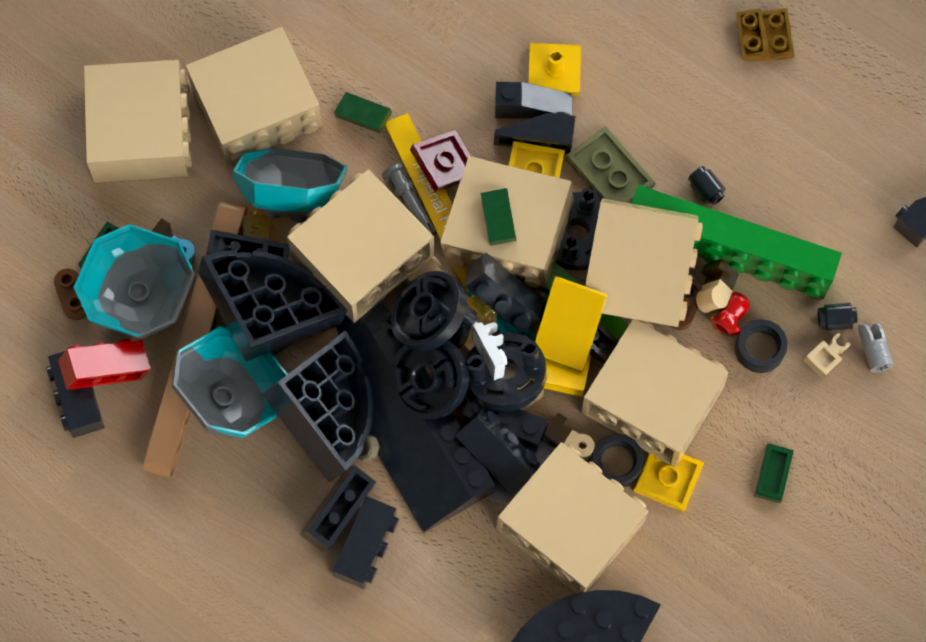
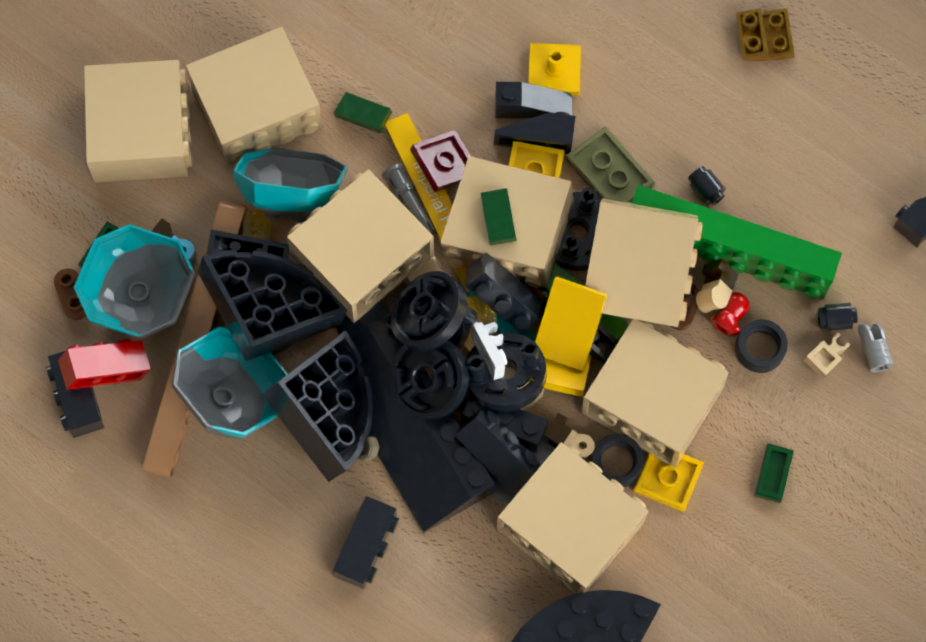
black brick [300,465,376,551] -> none

